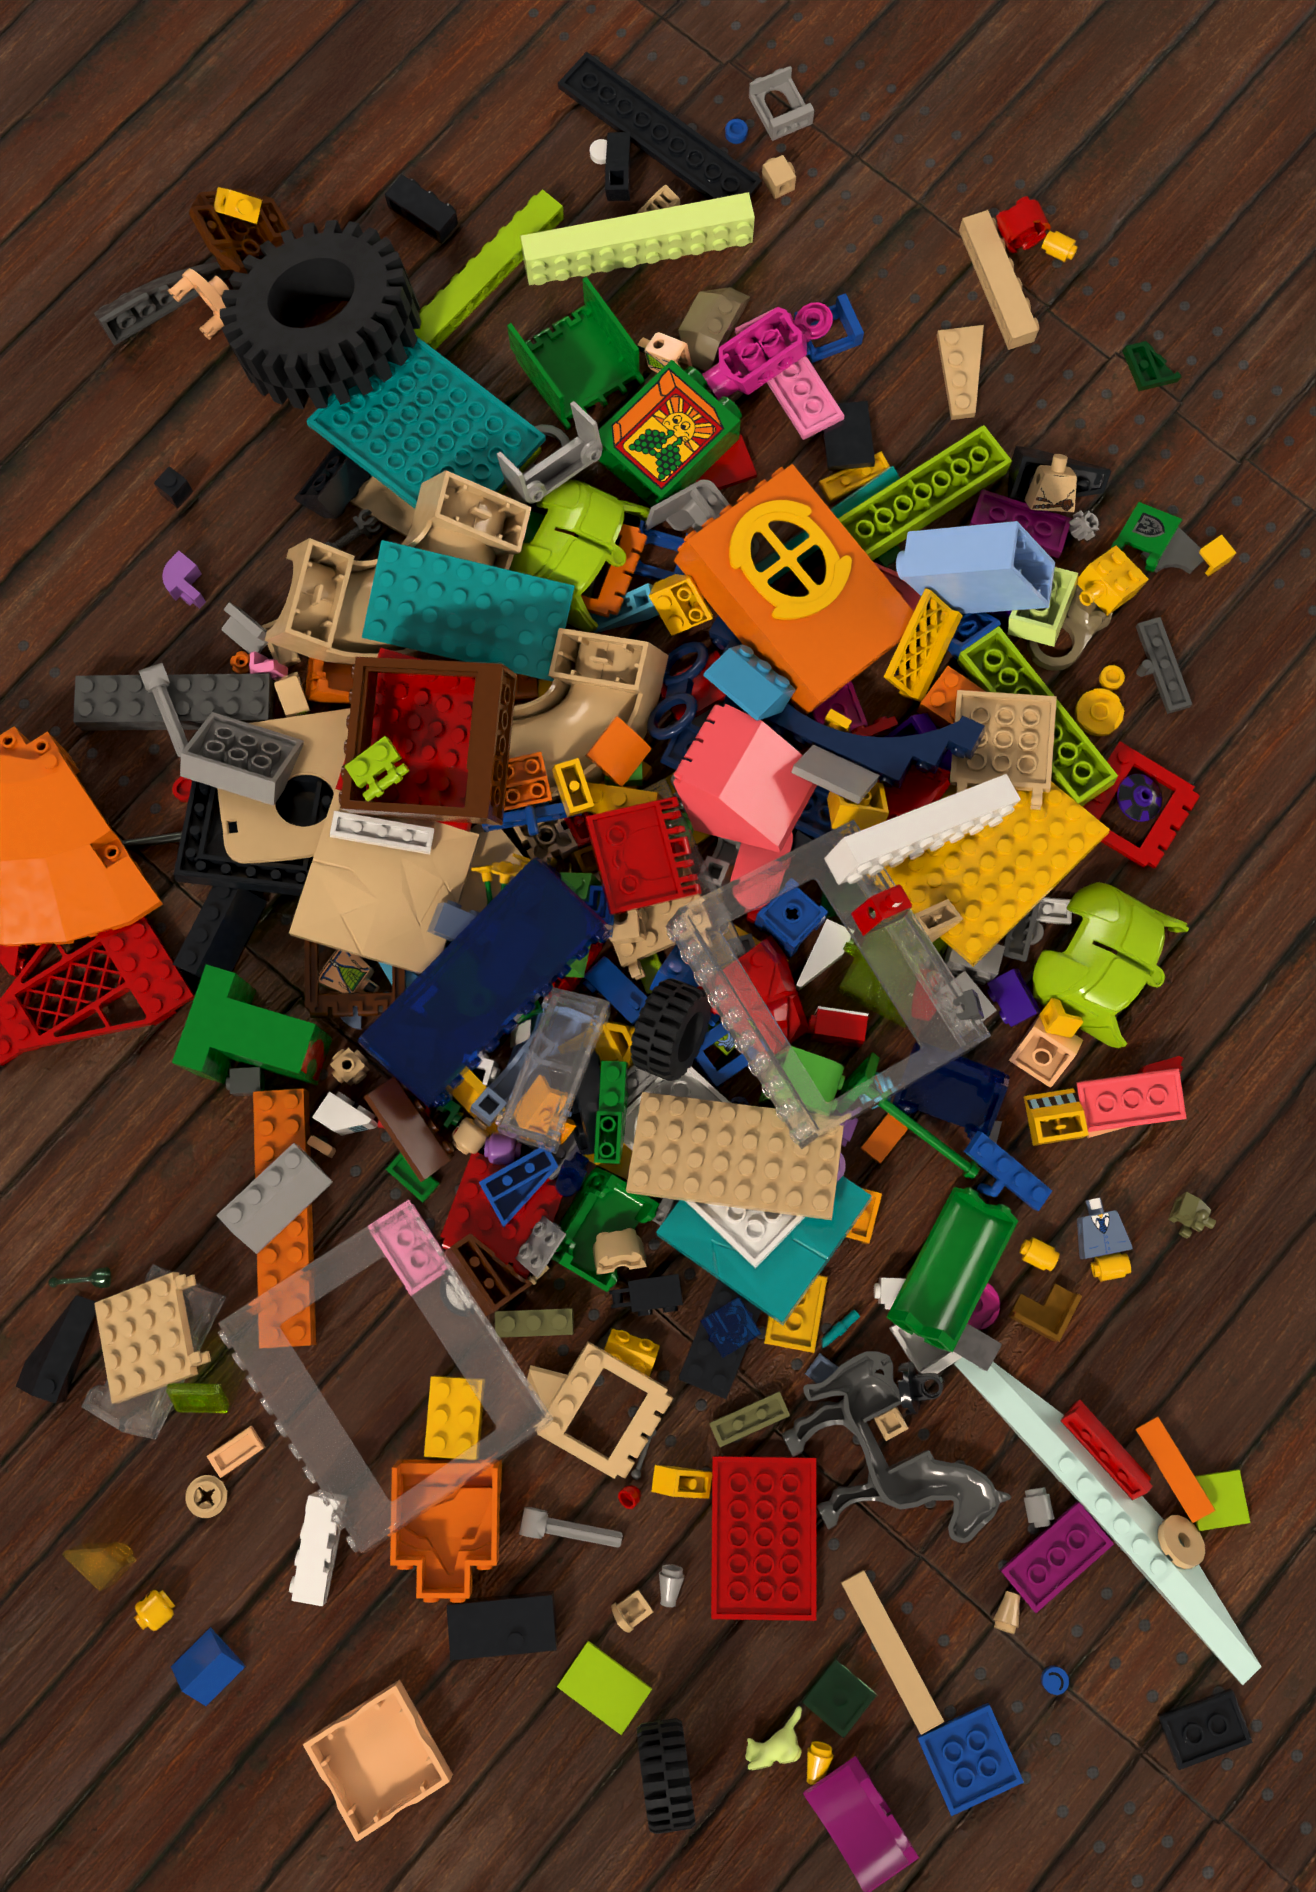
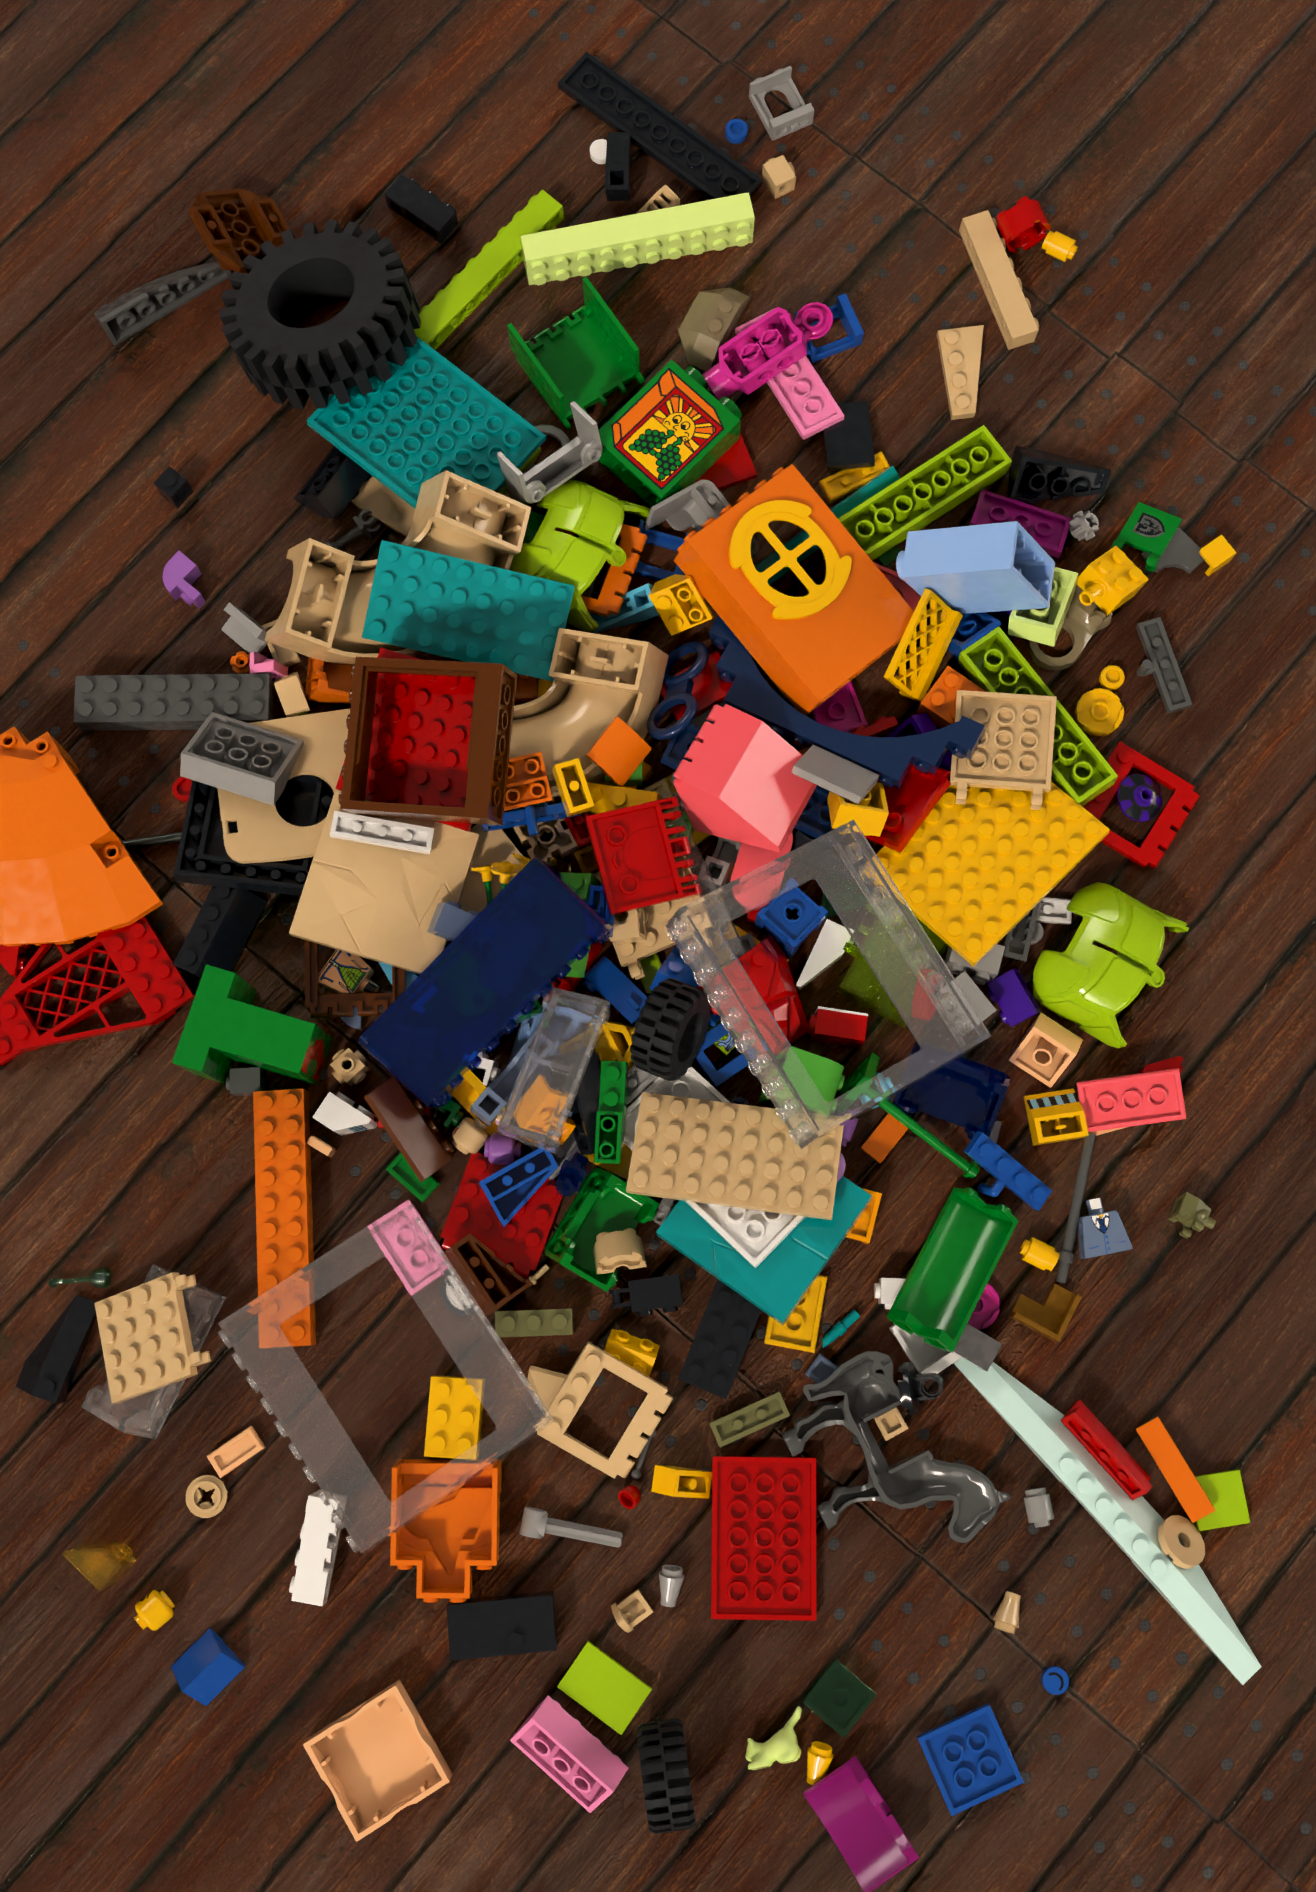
light grey axle [138,663,188,757] -> none
clear neon green tile [166,1383,229,1413] -> none
light nougat connector [168,268,229,340] -> none
yellow torso [214,187,262,225] -> none
light grey slope [217,1143,333,1254] -> none
lime plate [344,736,409,802] -> none
white sticker [510,1019,531,1048] -> none
light grey hinge [515,1216,566,1278] -> none
light nougat torso [637,332,692,373] -> none
clear blue piece [700,1297,761,1358] -> none
dark azure slope [703,644,796,721] -> none
yellow plate [824,709,852,733] -> none
white brick [824,774,1021,885] -> none
tan slope [841,1570,944,1735] -> none
red torso [851,884,912,936] -> none
tan slope [911,899,963,943] -> none
dark grey tile [953,989,984,1021] -> none
magenta plate [1000,1501,1114,1613] -> none
torso [1025,454,1077,512] -> none
yellow panel [1039,998,1083,1038] -> none
yellow brick [1091,1252,1131,1281] -> none
dark green wing [1122,341,1182,391] -> none
black tile [1157,1688,1253,1770] -> none
none -> bright pink slope [510,1695,629,1813]
none -> dark grey bar [1056,1133,1096,1283]

